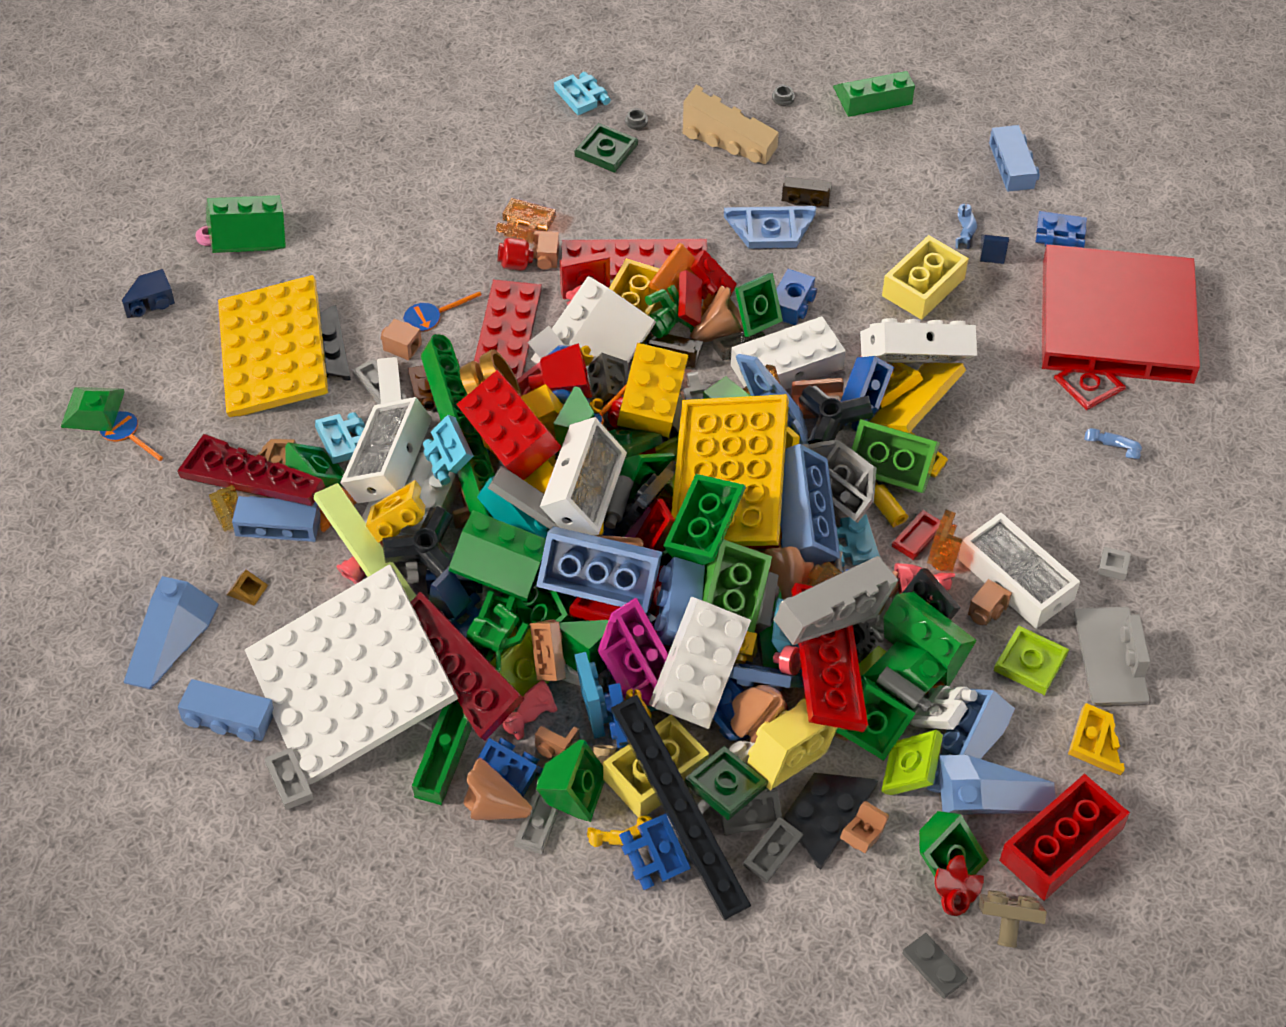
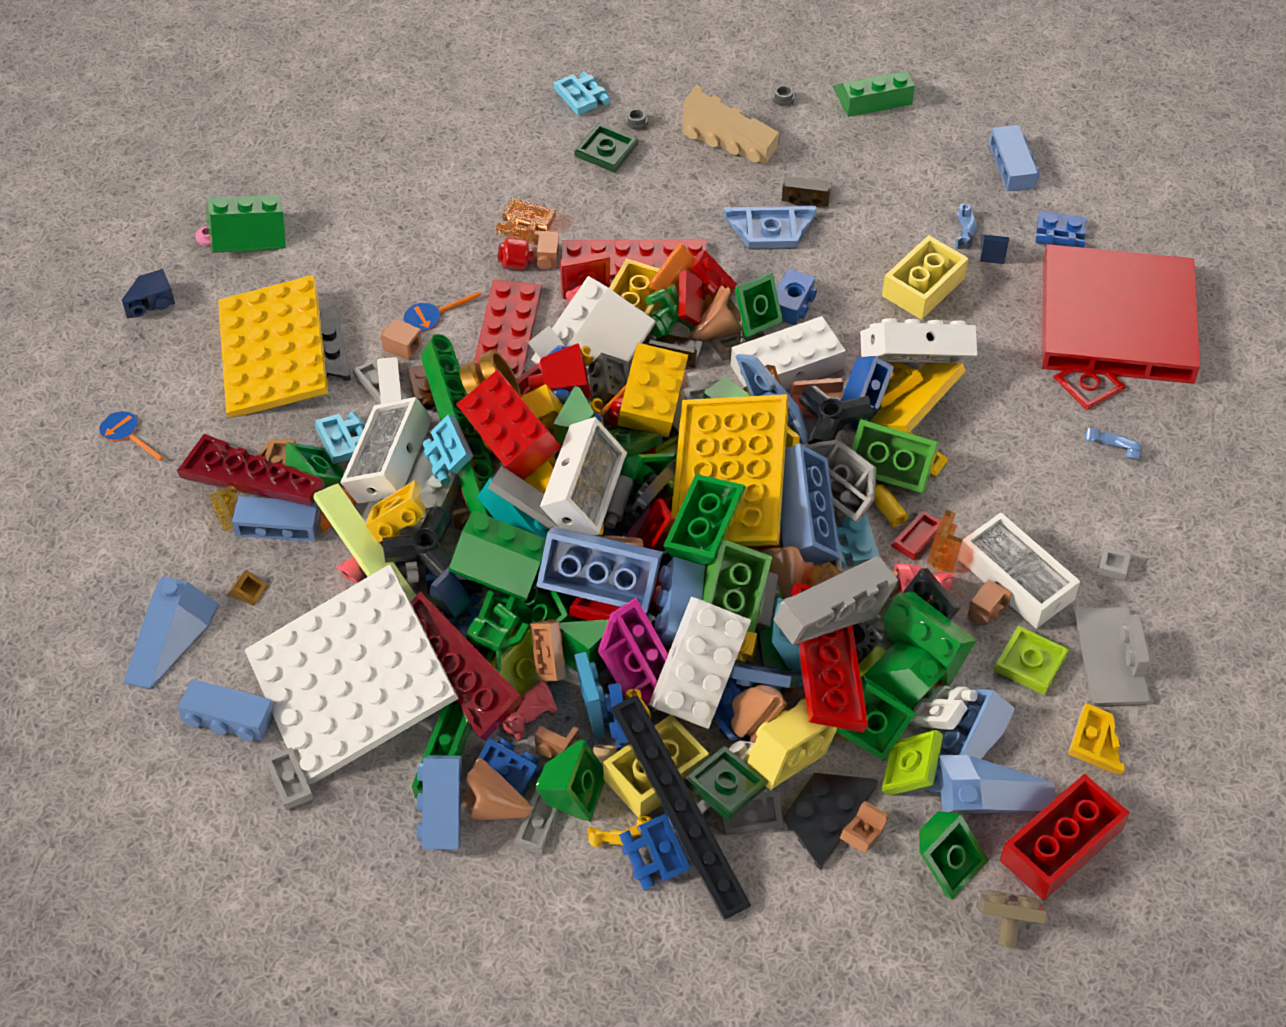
green slope [61,387,125,431] -> none
dark grey plate [743,817,803,883] -> none
coral tile [773,645,801,676] -> none
dark grey cylinder [876,666,932,712] -> none
dark grey plate [902,933,968,999] -> none
red plate [935,855,984,916] -> none
none -> medium blue brick [417,756,462,849]

